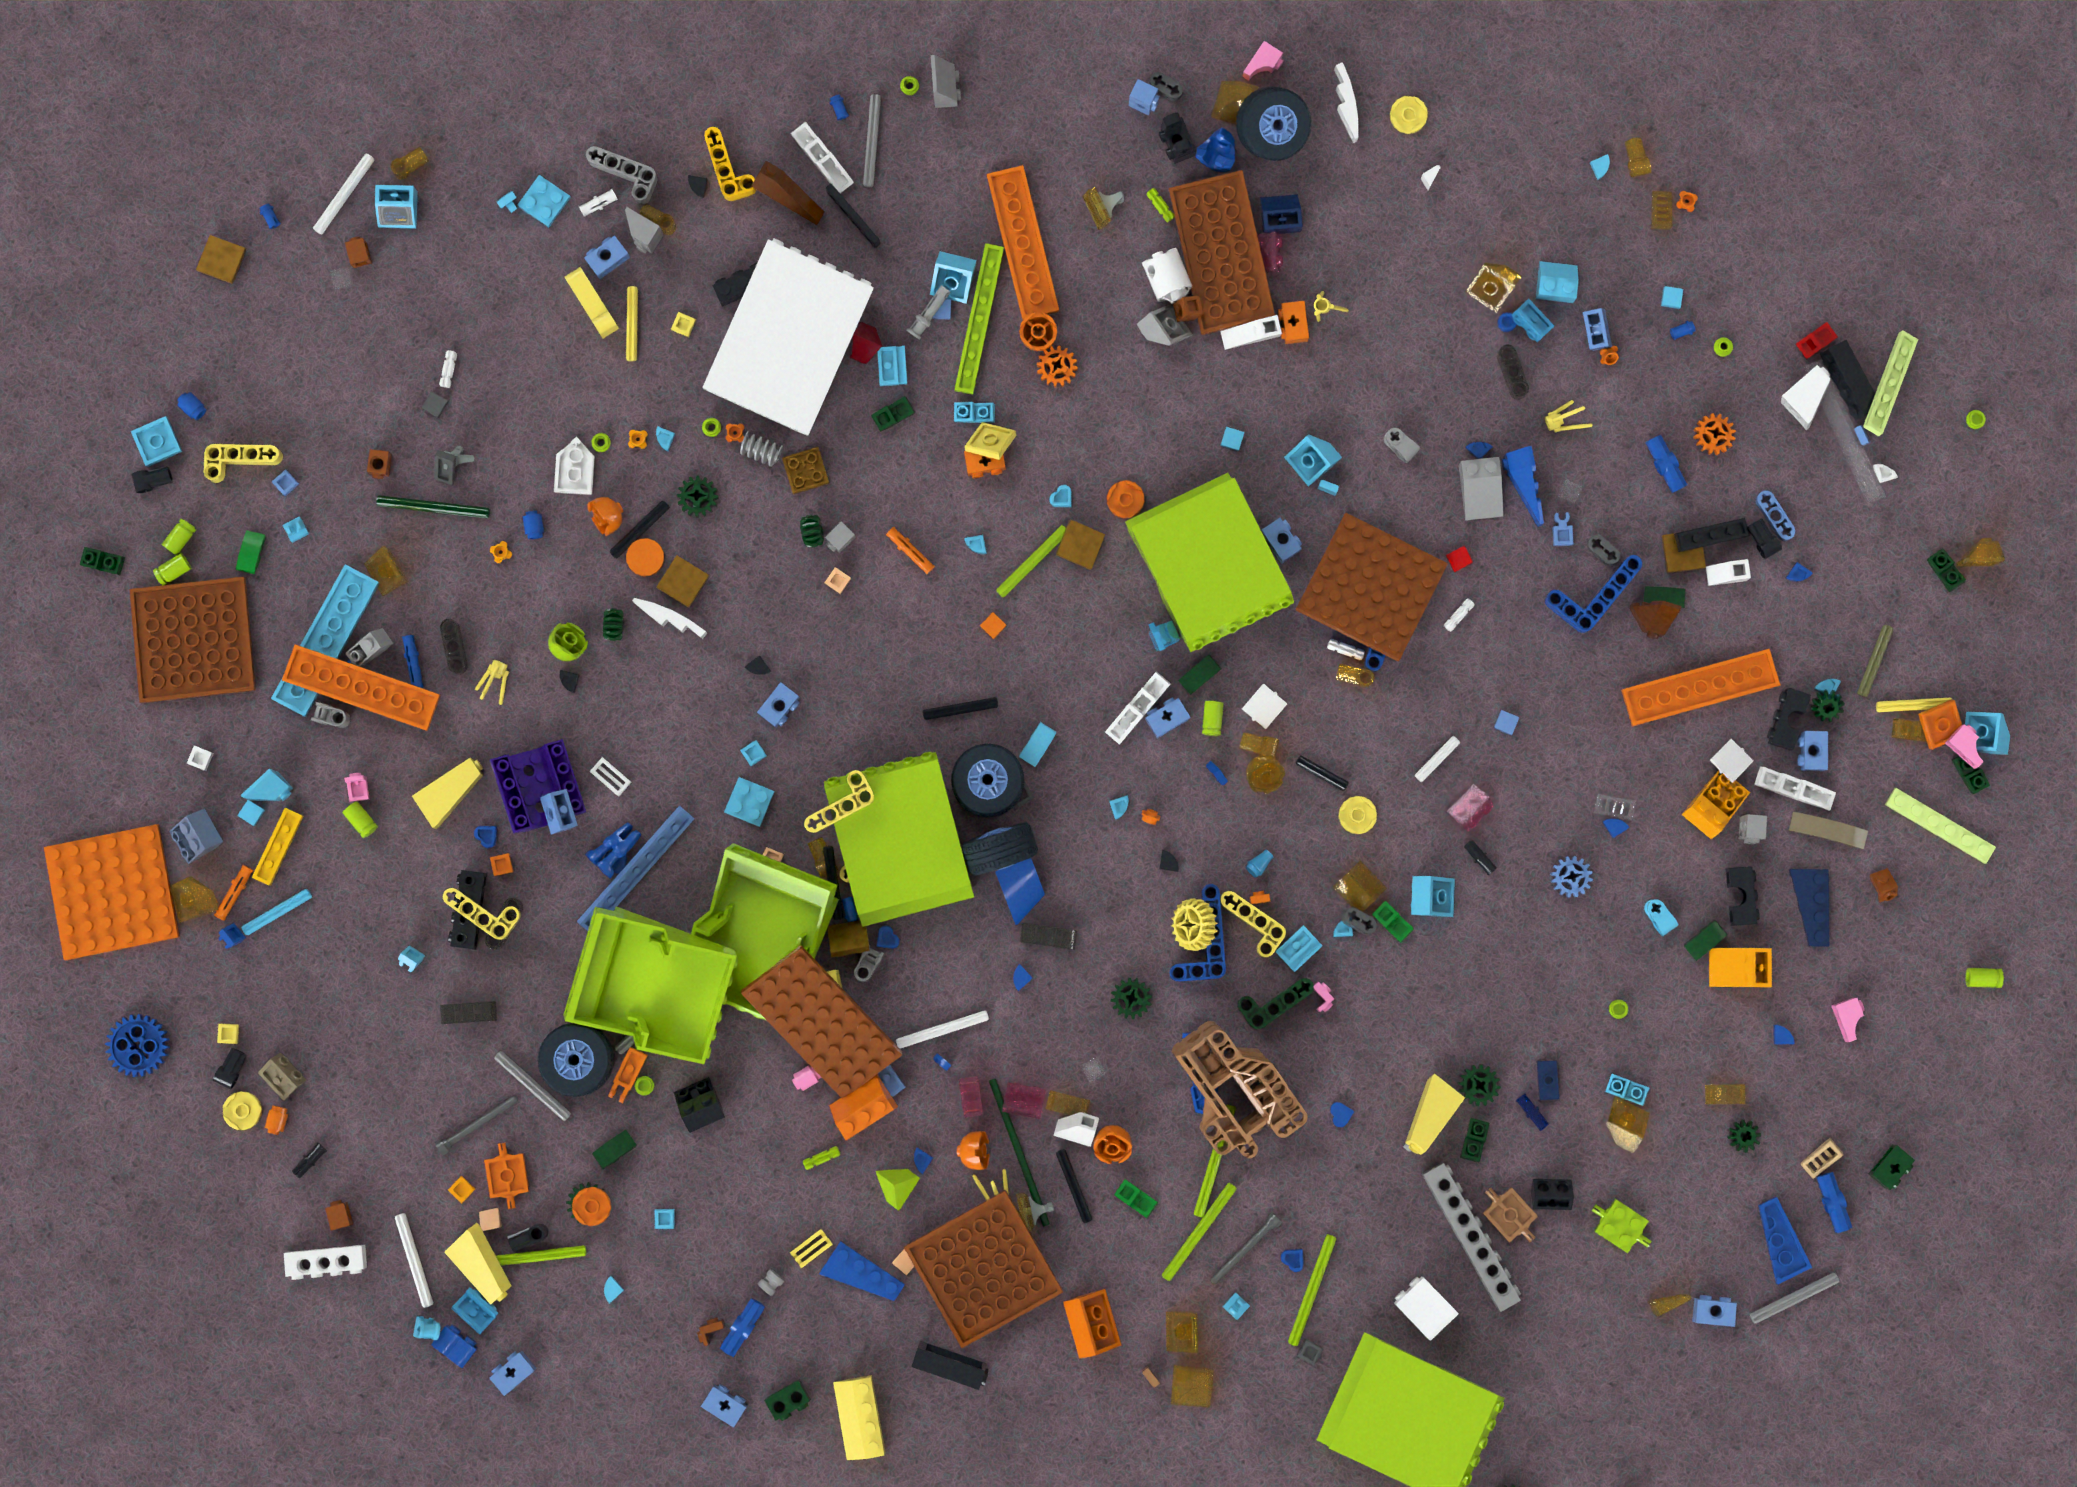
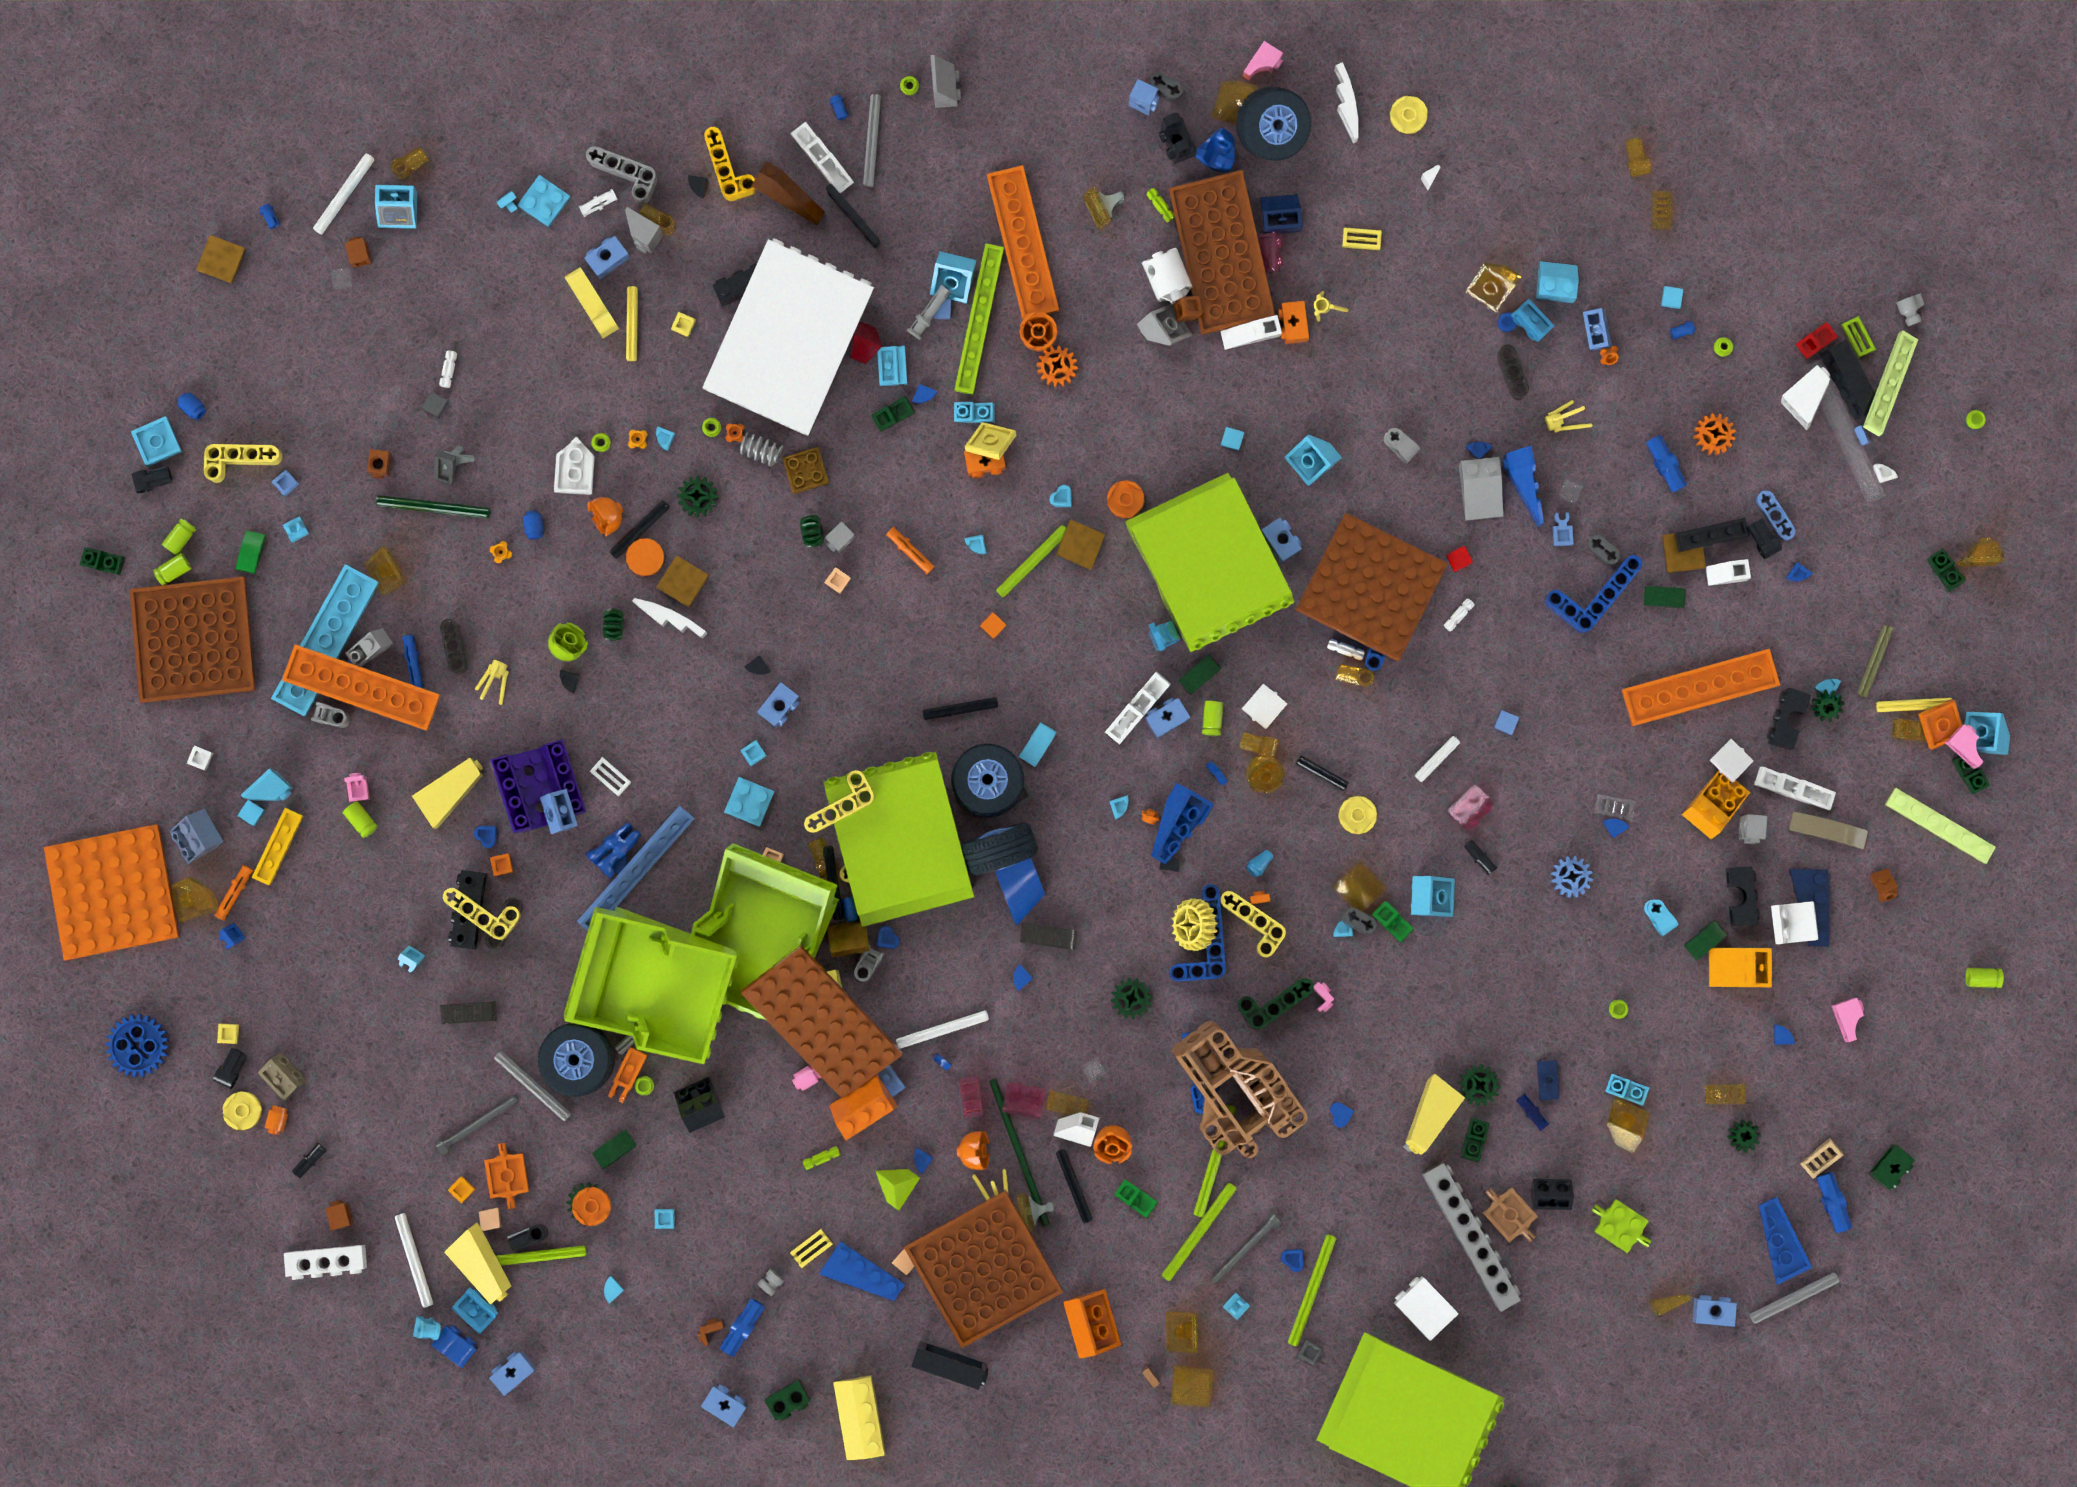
medium azure axle [242,889,312,935] -> none
medium azure plate [1275,925,1322,972] -> none
medium azure tile [1318,480,1339,496] -> none
medium azure tile [1590,154,1610,180] -> none
reddish brown wedge [1629,601,1682,639] -> none
orange plate [1676,191,1698,212] -> none
medium blue brick [1798,731,1828,771] -> none
none -> blue tile [912,384,937,404]
none -> blue wedge [1151,783,1214,864]
none -> light yellow tile [1342,228,1382,250]
none -> white bracket [1771,902,1818,944]
none -> lime tile [1841,316,1876,359]
none -> light grey piece [1896,293,1925,327]

